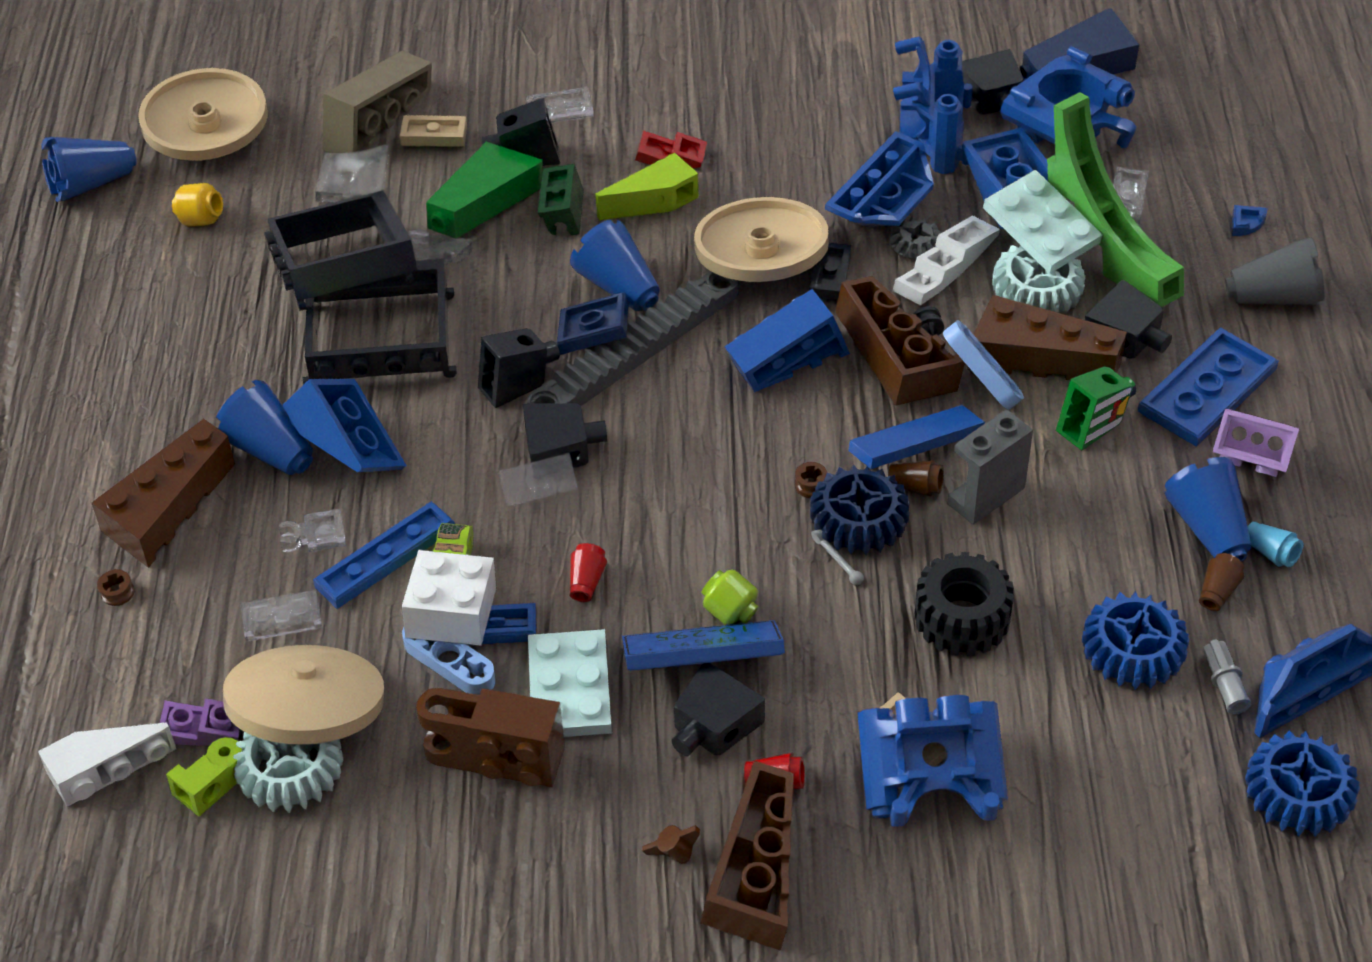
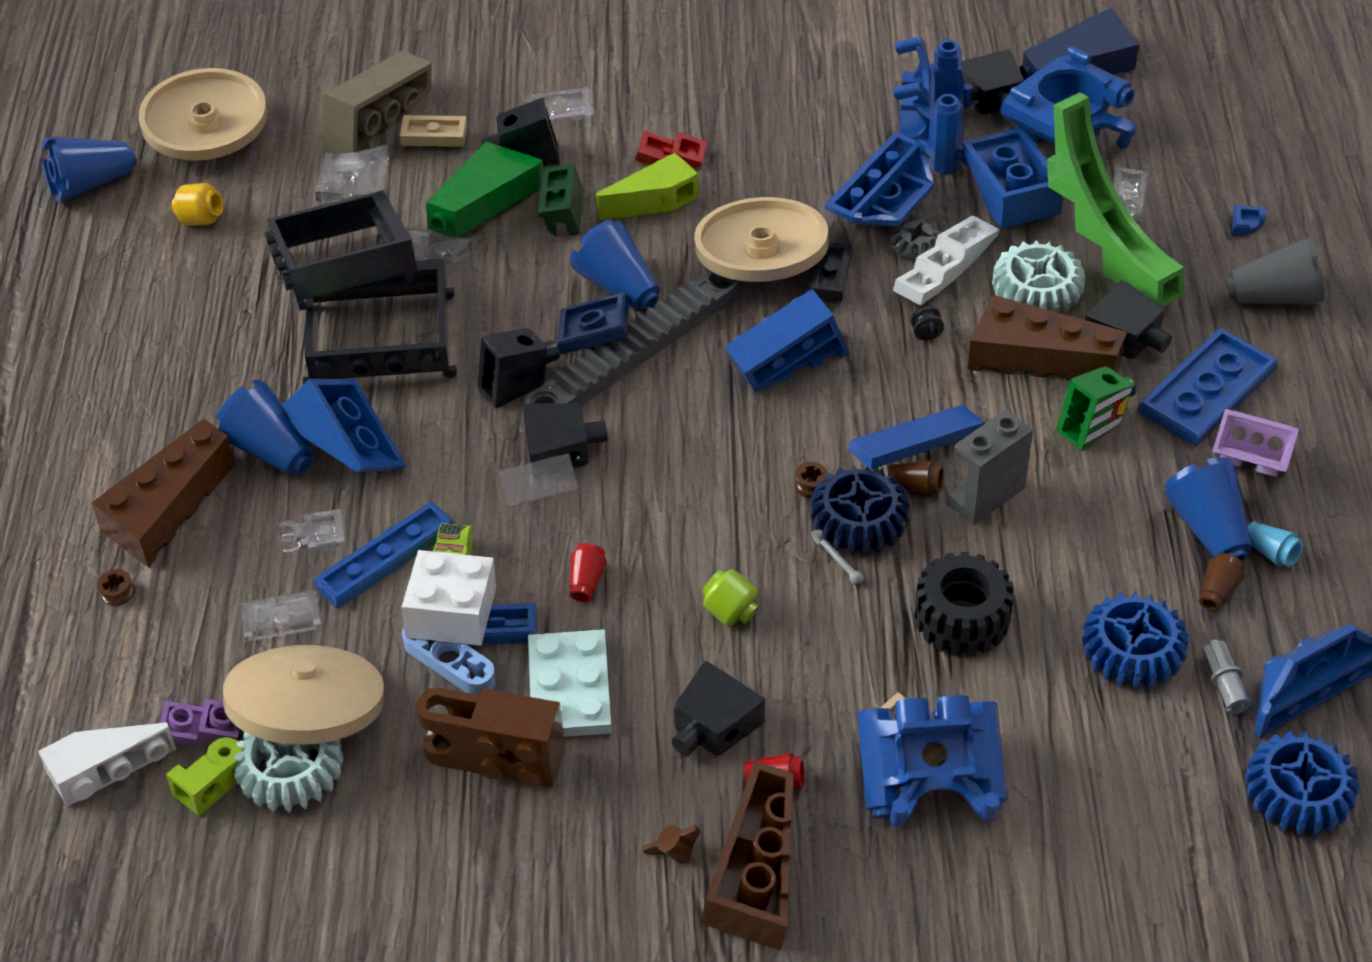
blue tile [622,620,785,671] -> none
reddish brown wedge [835,276,965,406] -> none
light blue beam [943,320,1024,410] -> none
light aqua plate [983,170,1103,274] -> none

